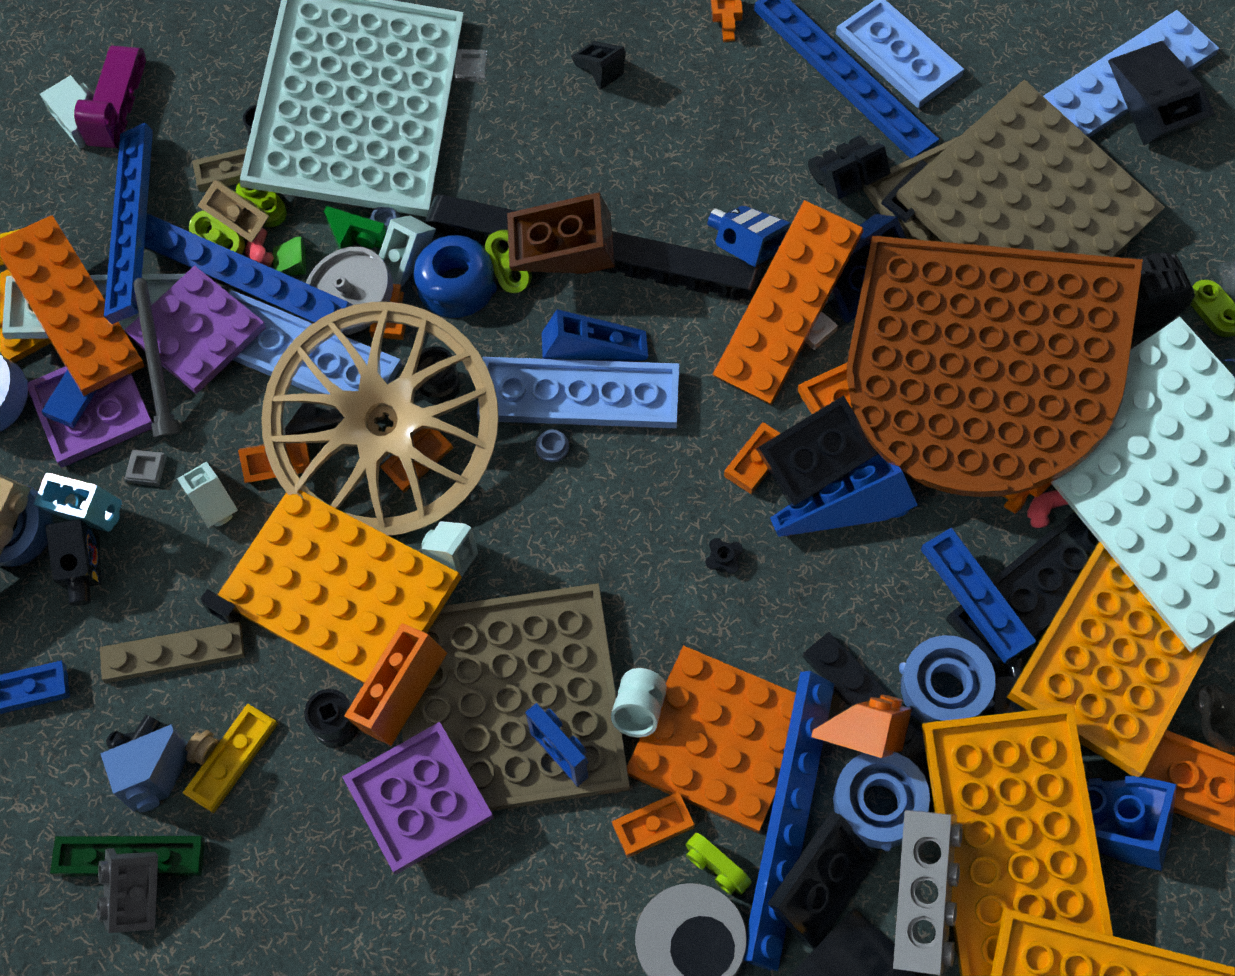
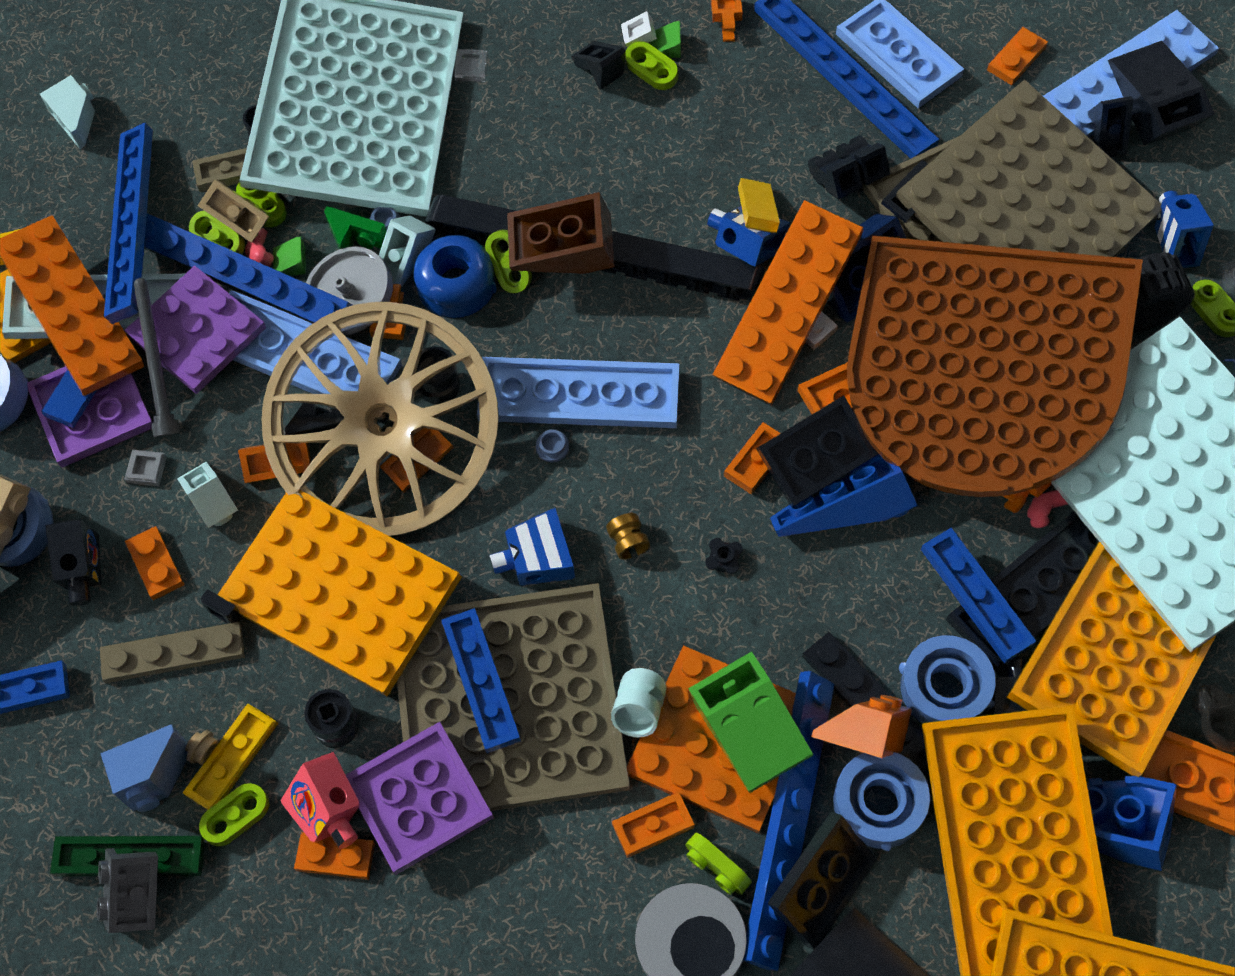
medium azure torso [33,473,122,532] -> none
magenta beam [74,45,146,149] -> none
black arm [106,715,161,749] -> none
orange brick [344,623,447,746] -> none
light aqua slope [421,521,478,576] -> none
blue plate [525,703,589,787] -> none
blue slope [542,309,648,362] -> none
light grey brick [893,810,963,975] -> none
none -> orange plate [125,526,185,601]
none -> lime plate [199,783,269,846]
none -> coral torso [280,752,359,849]
none -> orange plate [294,832,375,880]
none -> blue plate [441,608,521,753]
none -> blue torso [490,508,575,586]
none -> pearl gold wheel [606,513,650,560]
none -> white plate [621,11,657,48]
none -> lime plate [625,41,678,90]
none -> bright green slope [650,21,681,58]
none -> bright green slope [688,652,814,793]
none -> yellow tile [738,178,780,233]
none -> orange plate [987,27,1048,85]
none -> black slope [1088,96,1134,157]
none -> blue torso [1155,191,1214,268]

